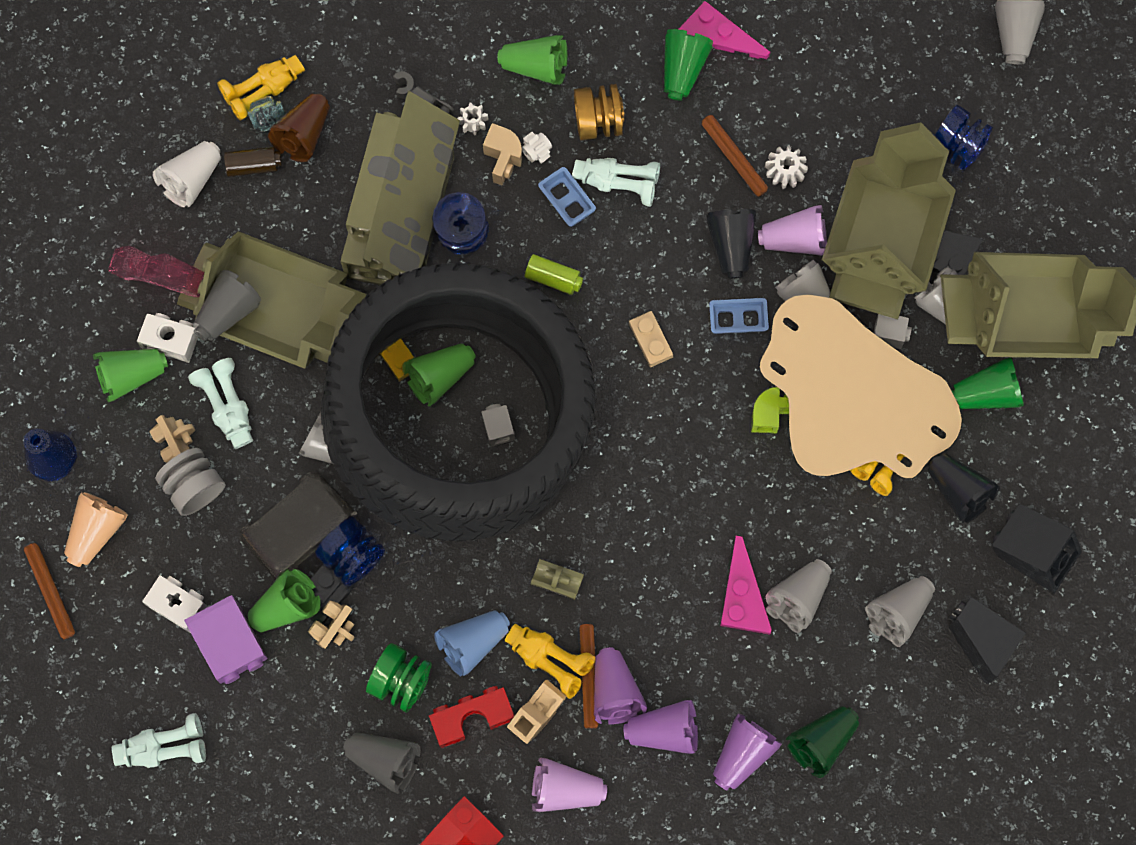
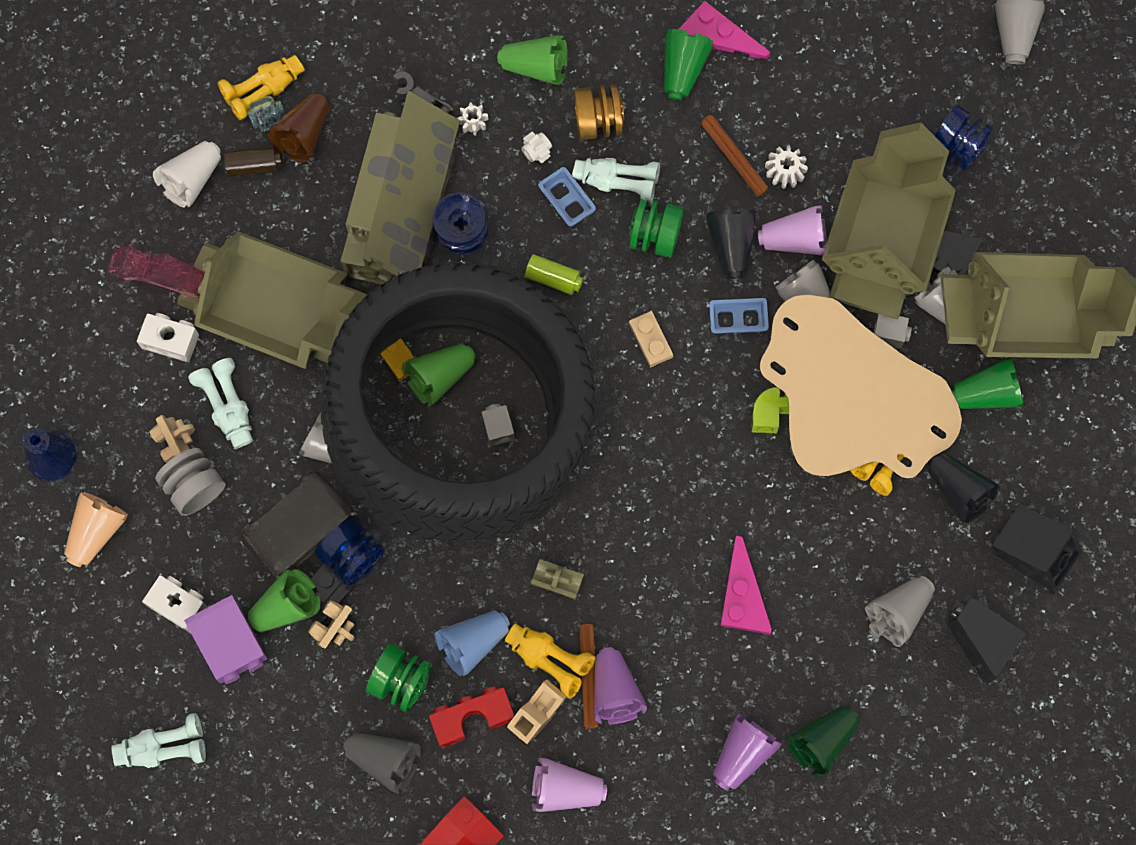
dark orange axle [24,543,75,639] -> none
bright green cone [93,349,168,402] -> none
dark grey cone [193,270,261,341] -> none
tan brick [483,123,522,185] -> none
medium lavender cone [623,700,698,754] -> none
light grey cone [766,559,832,633] -> none
none -> green wheel [629,197,684,258]

